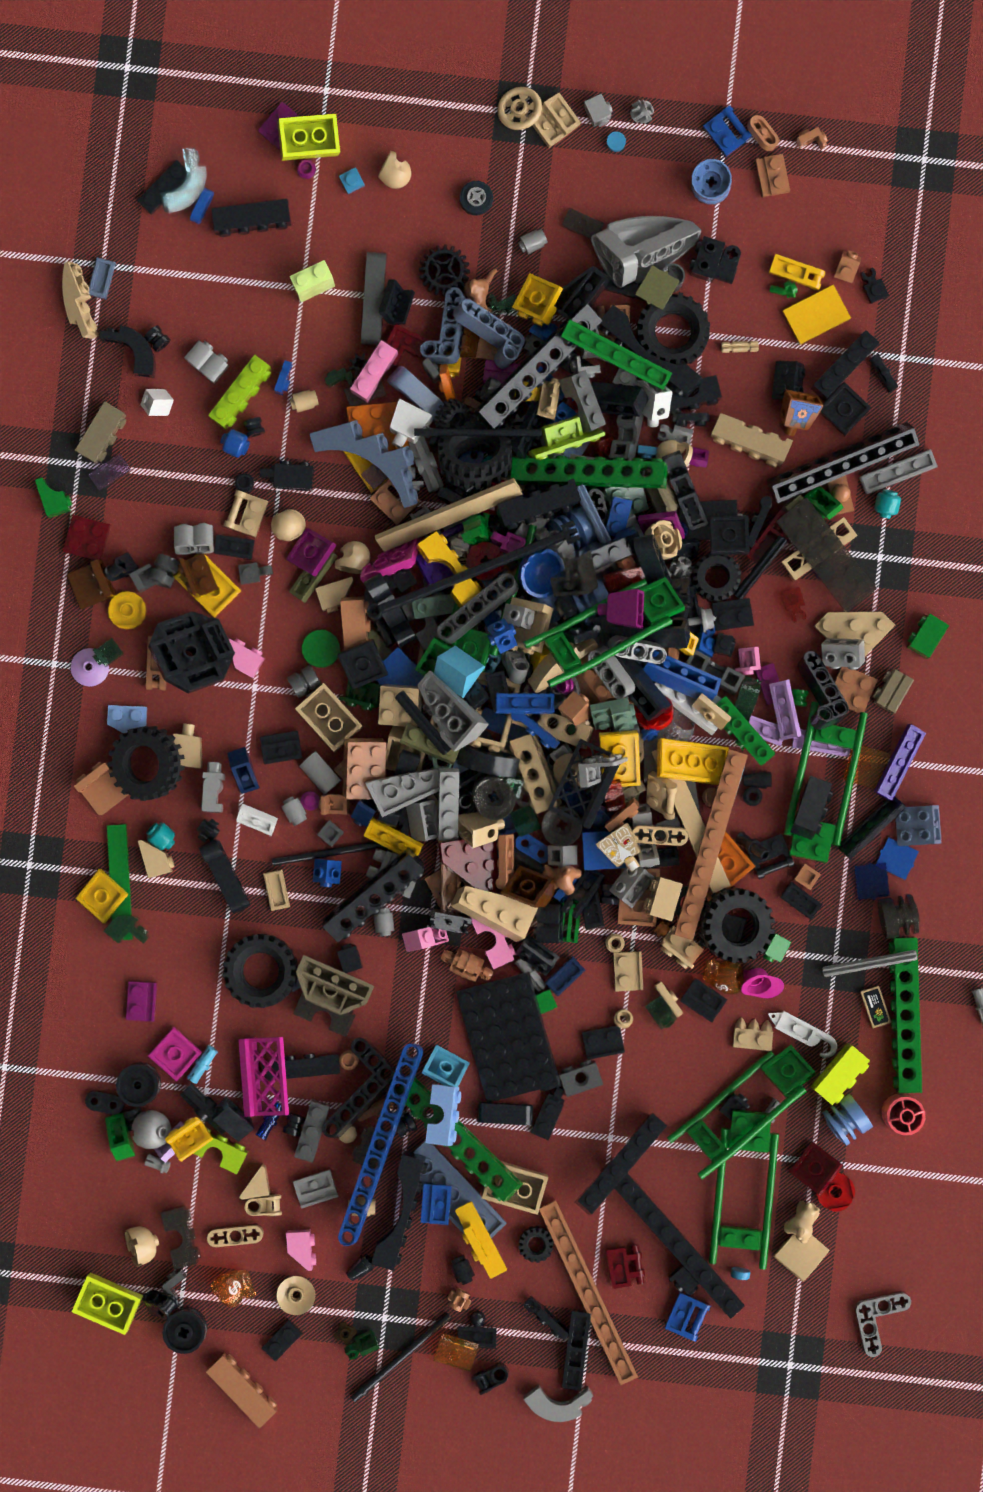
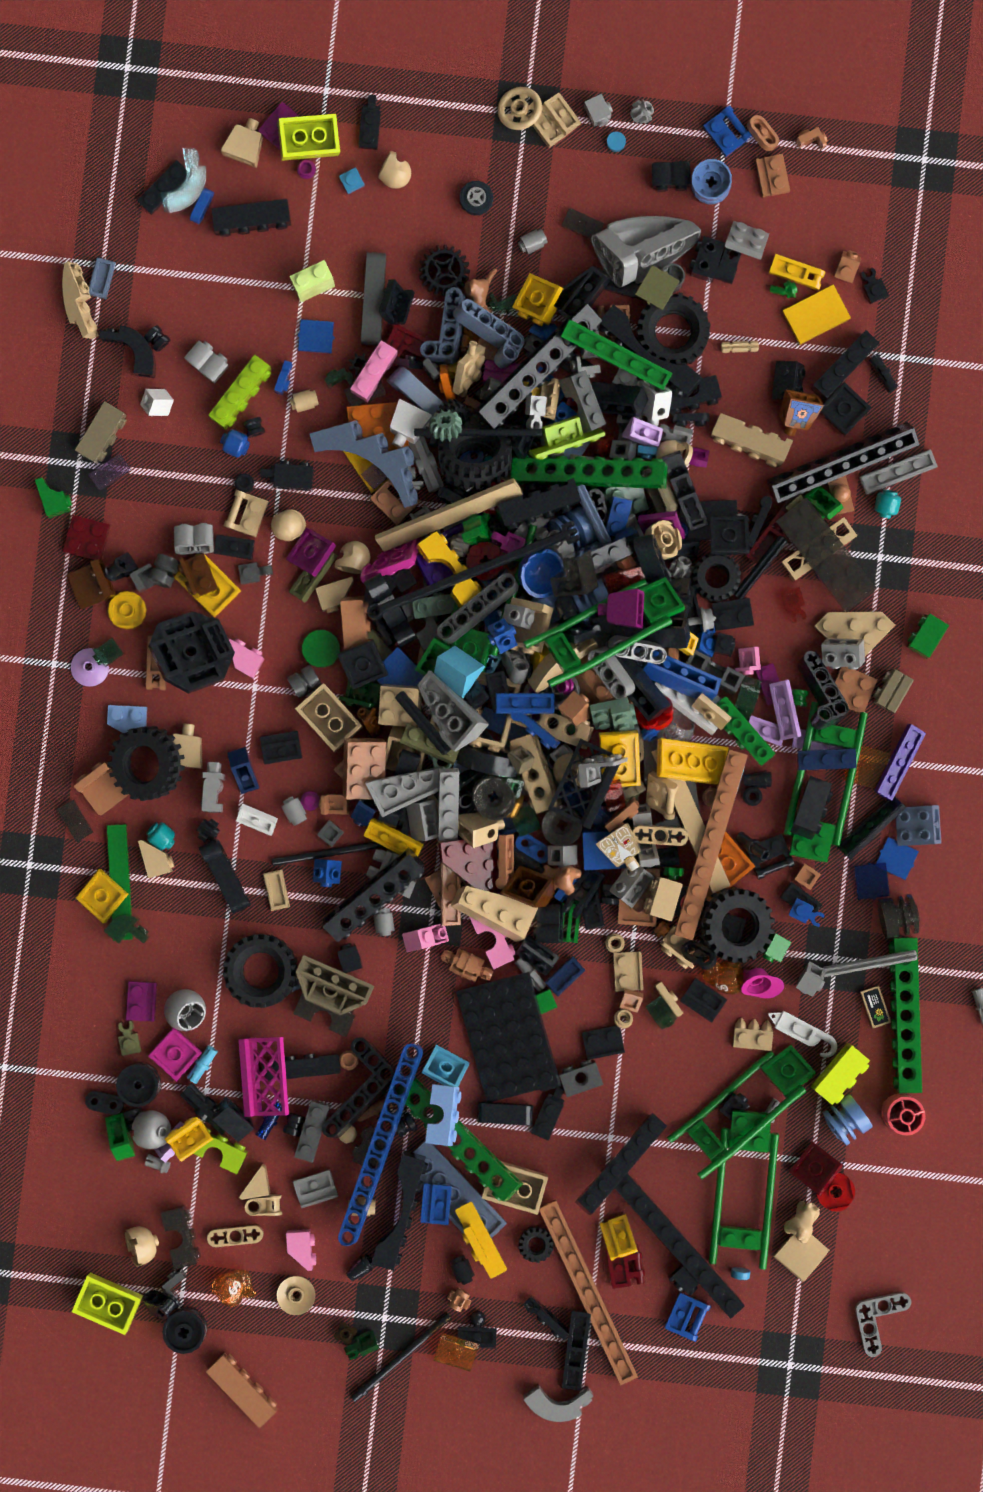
black plate [262,1320,303,1362] -> none
light grey brick [299,751,342,795] -> none
black hinge [427,908,472,934] -> none
black piece [471,1363,509,1395] -> none
none -> clear smoke plate [57,800,94,842]
none -> olive plate [118,1020,142,1056]
none -> light grey wheel [164,989,206,1031]
none -> tan torso [221,118,263,168]
none -> blue piece [298,319,335,354]
none -> reddish brown hinge [357,707,384,738]
none -> black hinge [358,95,381,150]
none -> black plate [396,355,423,369]
none -> sand green gear [429,409,462,442]
none -> tan plate [452,341,485,397]
none -> pearl gold arm [504,793,524,819]
none -> dark tan slope [507,746,534,774]
none -> light grey plate [525,395,547,429]
none -> yellow plate [599,1214,638,1261]
none -> nougat plate [619,989,643,1013]
none -> lavender slope [622,417,663,447]
none -> black brick [651,161,691,192]
none -> green plate [663,867,684,880]
none -> black plate [681,940,717,970]
none -> light grey plate [725,221,770,260]
none -> blue plate [788,898,825,927]
none -> light grey brick [796,961,826,997]
none -> dark blue plate [797,748,857,770]

